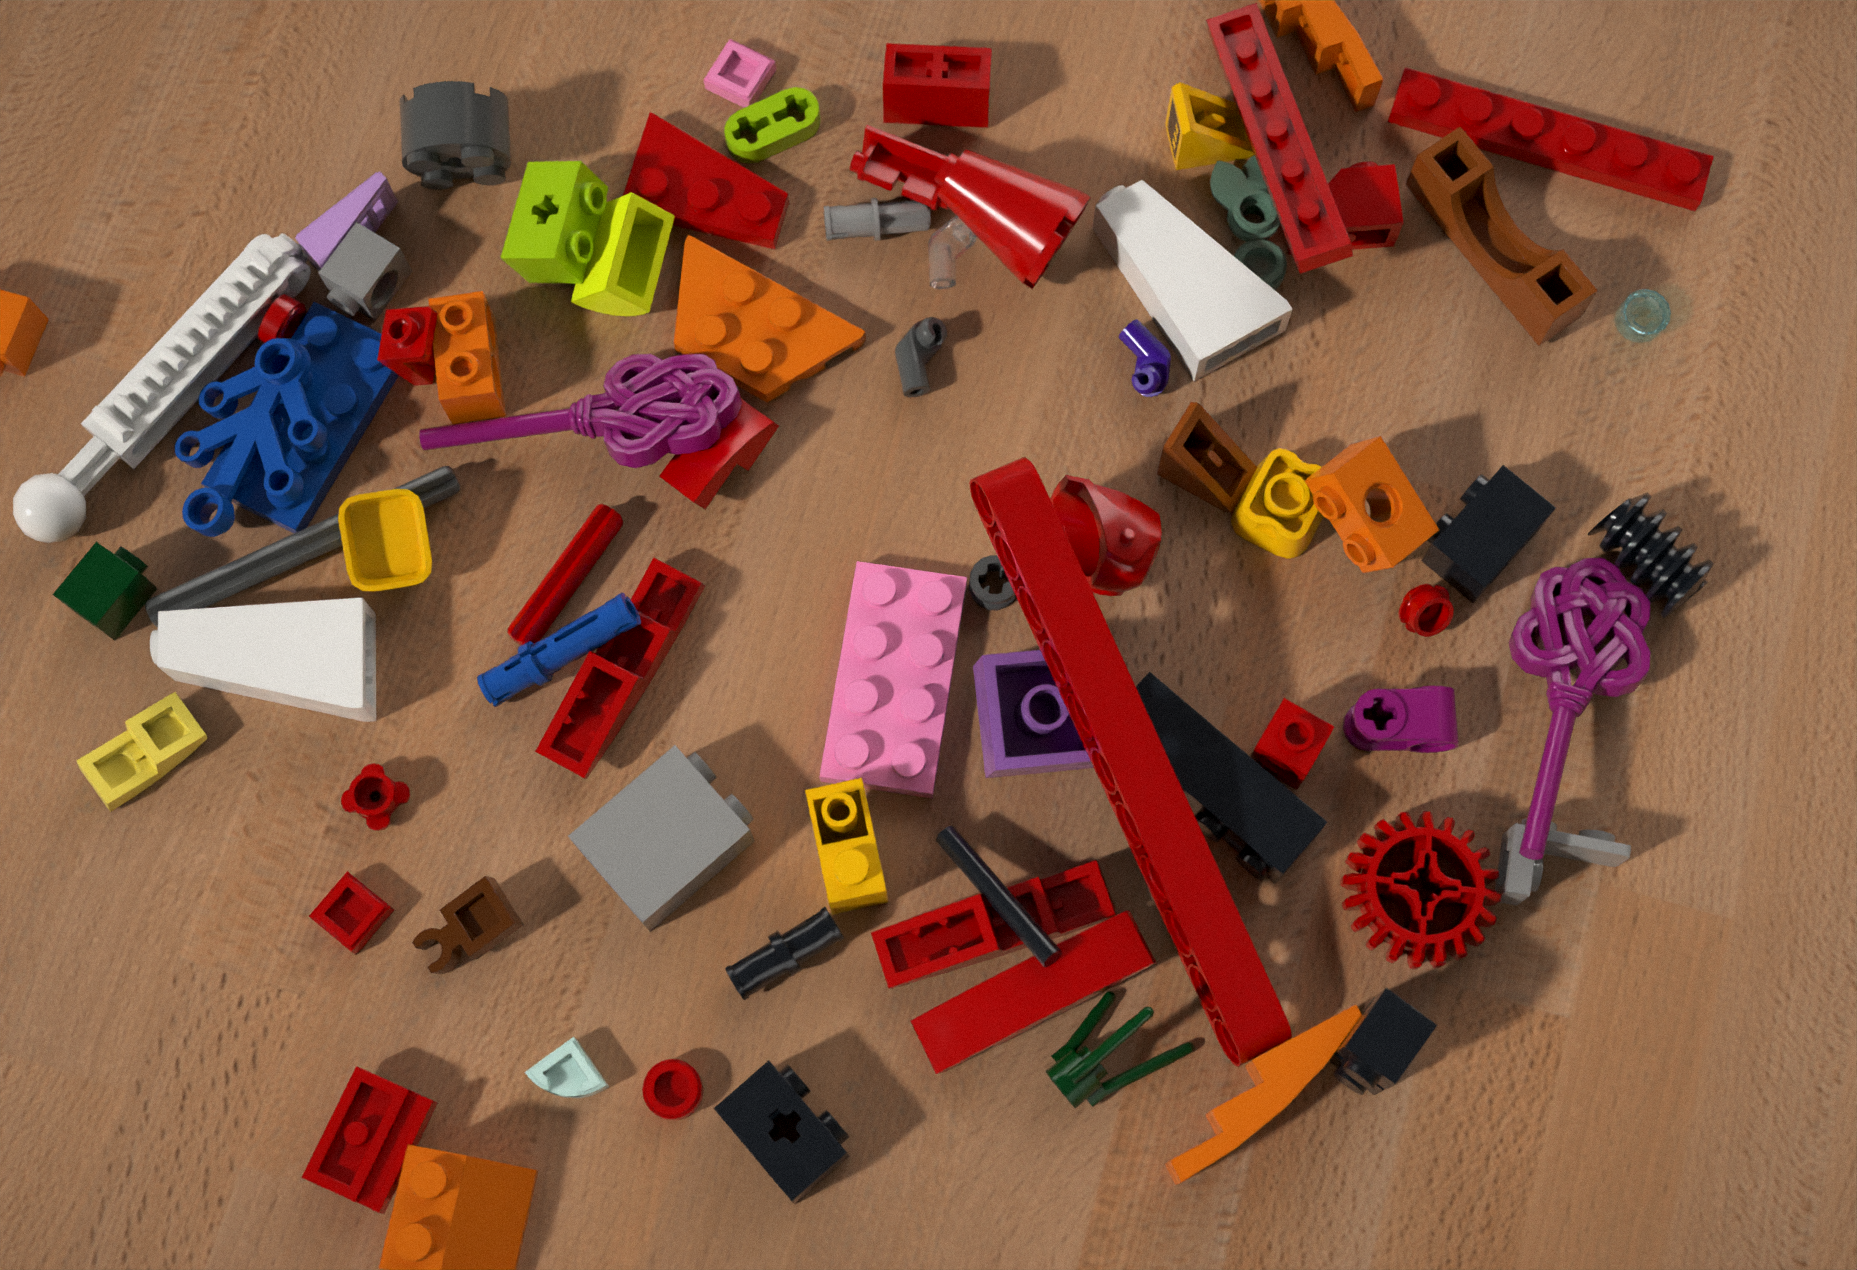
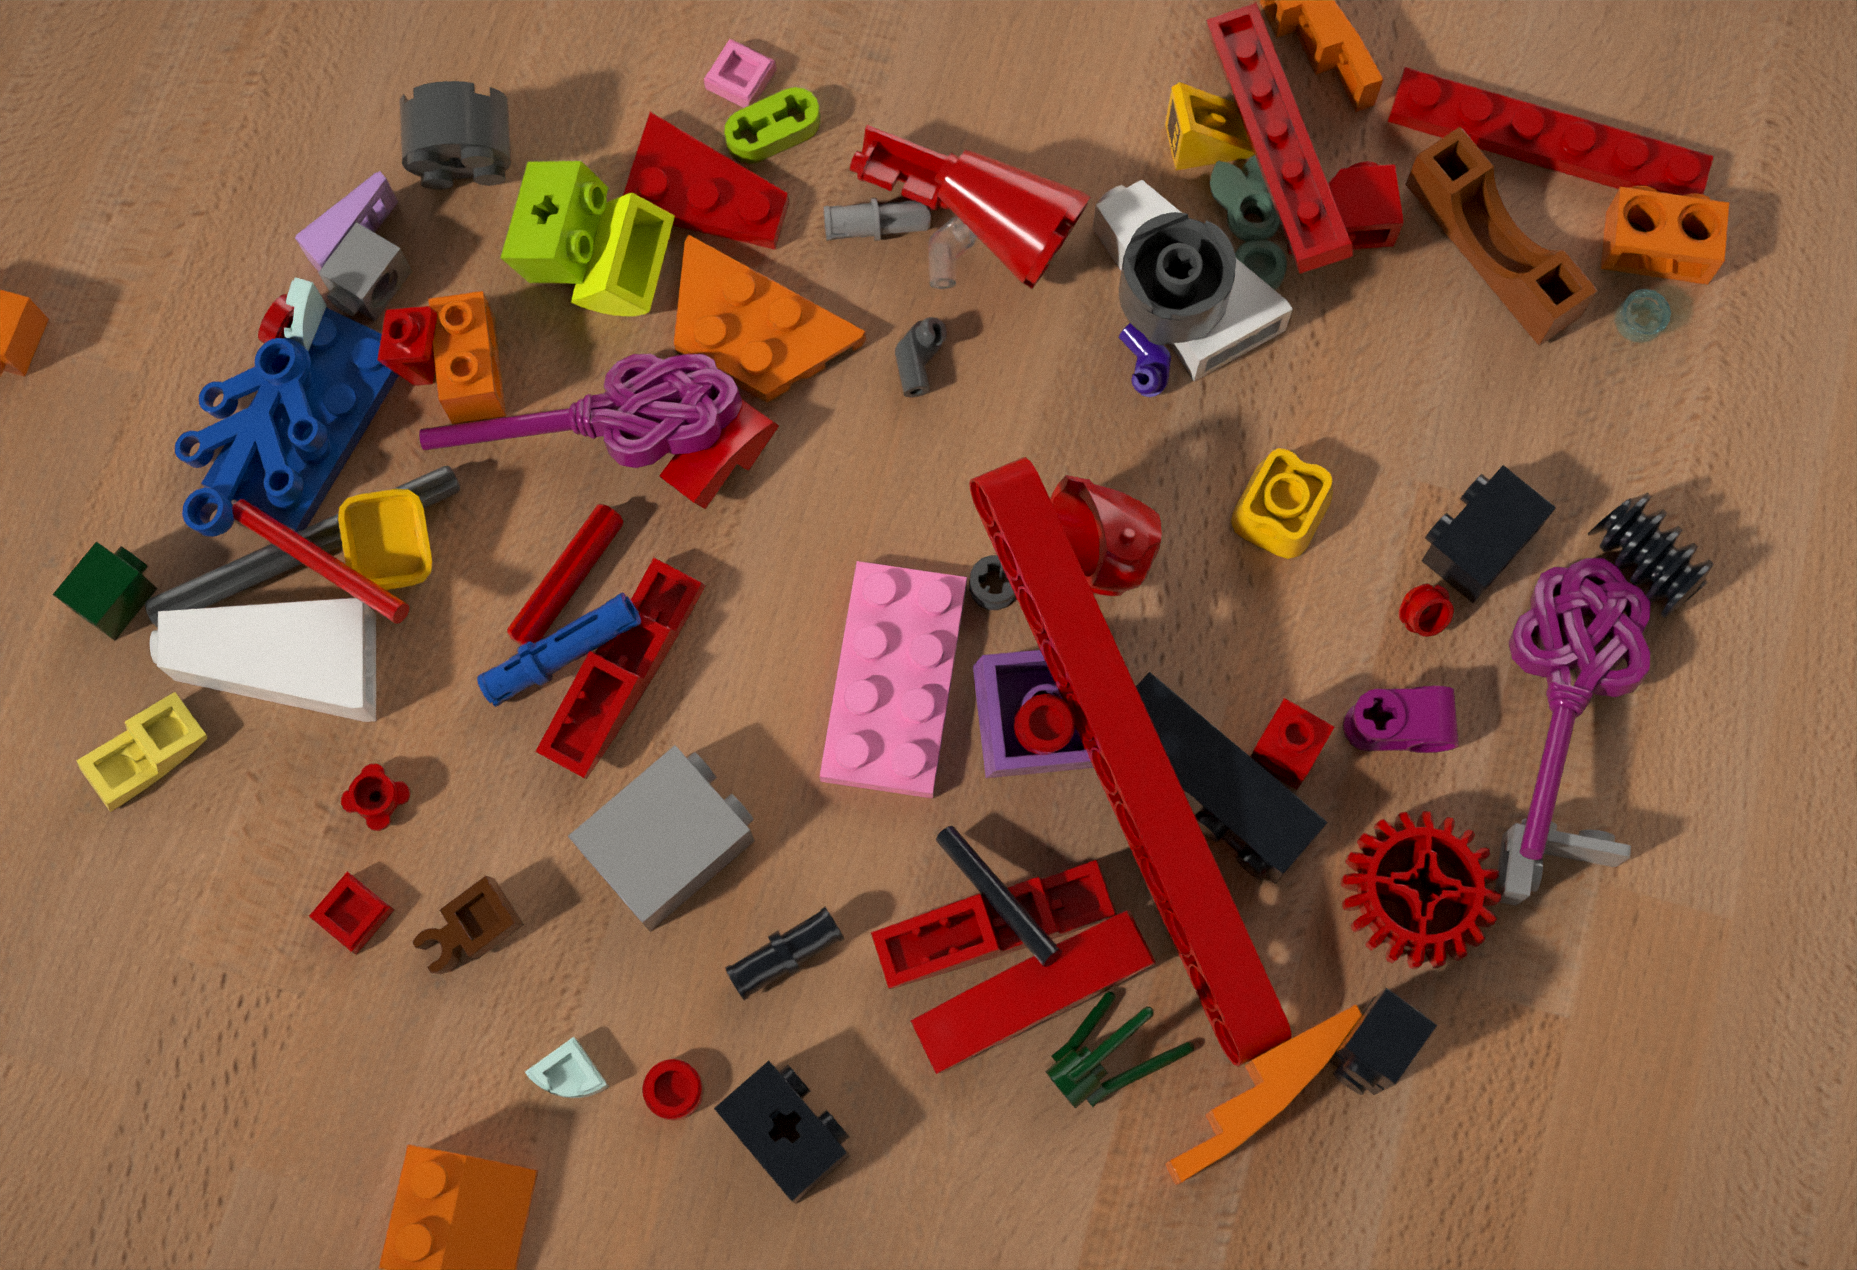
white gear [13,233,311,543] -> none
red plate [301,1066,438,1214] -> none
yellow slope [805,778,888,915] -> none
red hinge [883,43,992,128] -> none
dark orange slope [1157,402,1257,513] -> none
orange brick [1304,436,1439,573] -> none
none -> red bar [232,499,410,624]
none -> light aqua tile [284,277,327,351]
none -> red tile [1014,694,1075,755]
none -> dark grey brick [1119,212,1236,345]
none -> orange brick [1601,186,1729,285]

